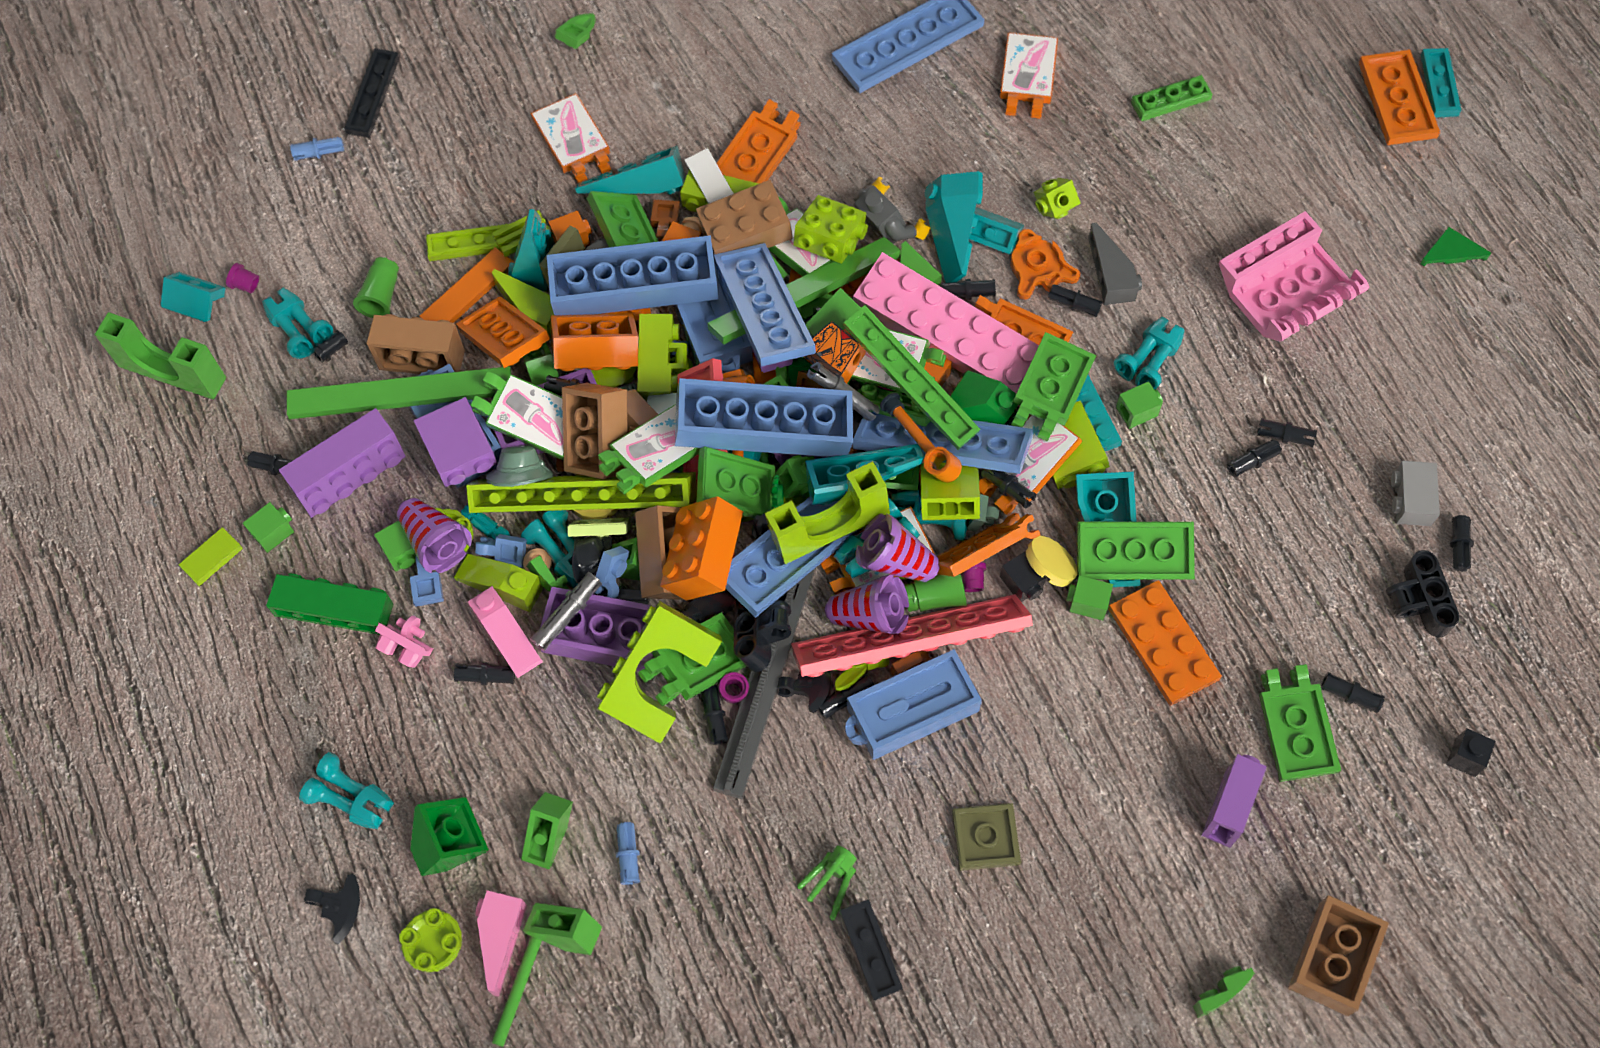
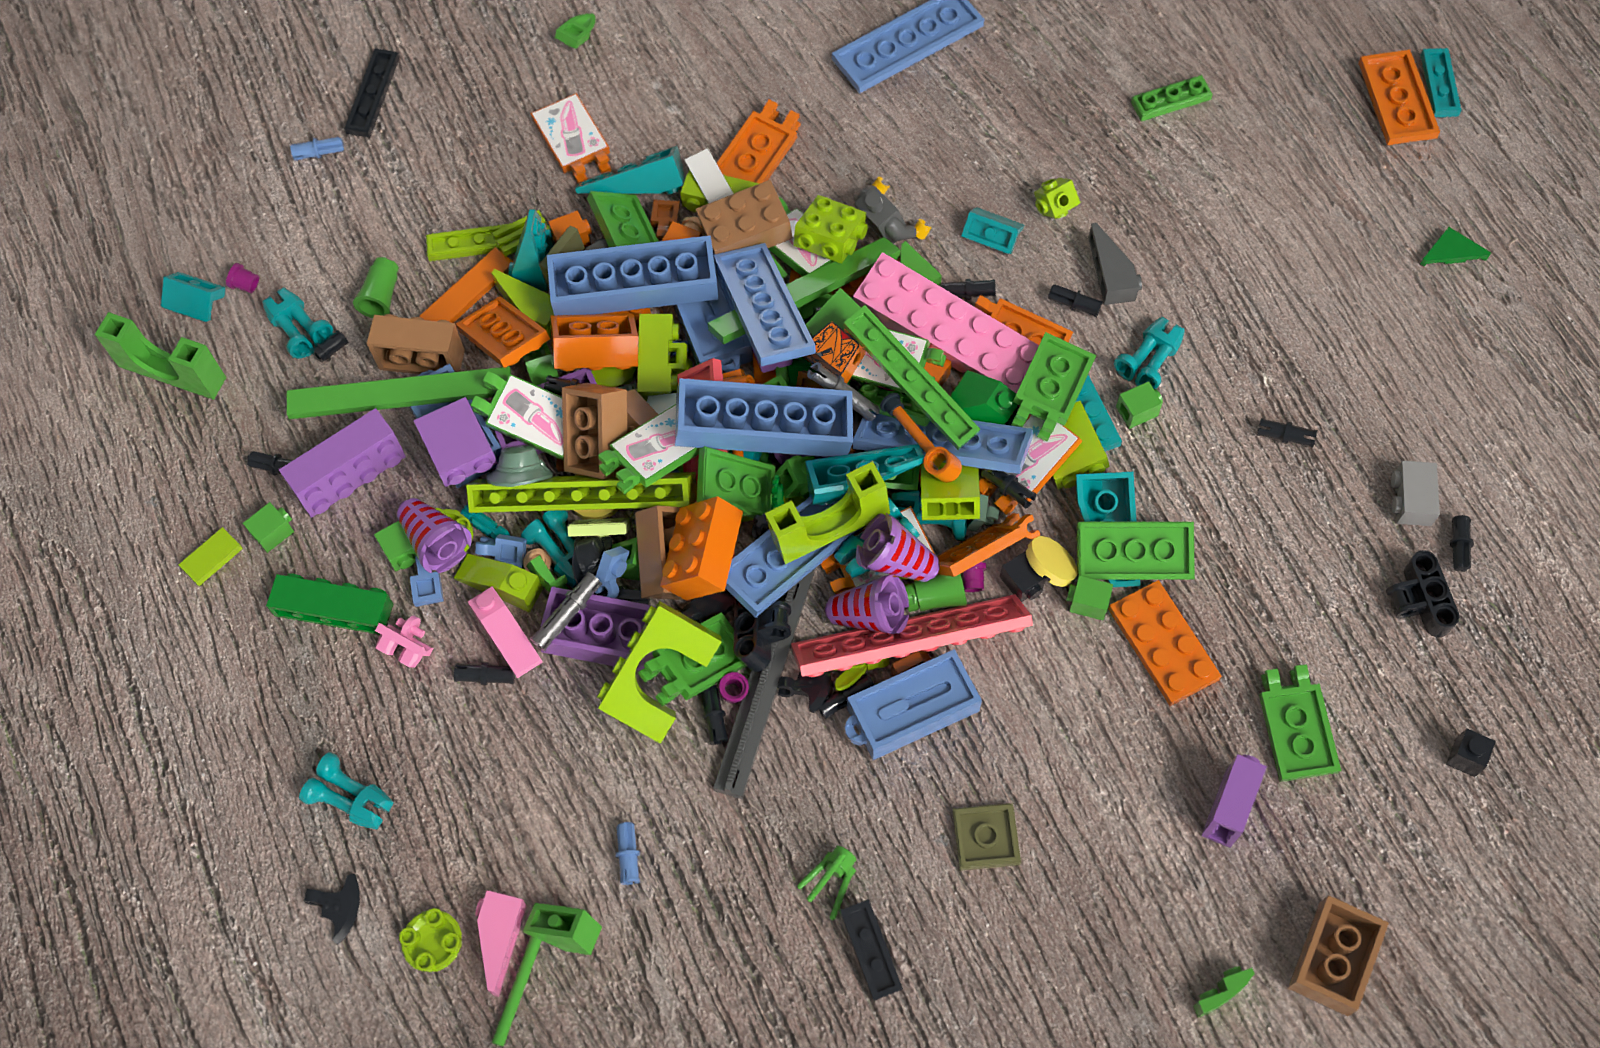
green slope [410,797,489,876] -> none
bright green slope [521,792,573,870] -> none
teal wedge [924,171,983,283] -> none
tile [1000,32,1058,119] -> none
orange tile [1010,229,1080,300] -> none
bright pink slope [1219,211,1369,342] -> none
black axle [1226,440,1282,478] -> none
black pin [1321,672,1385,713] -> none

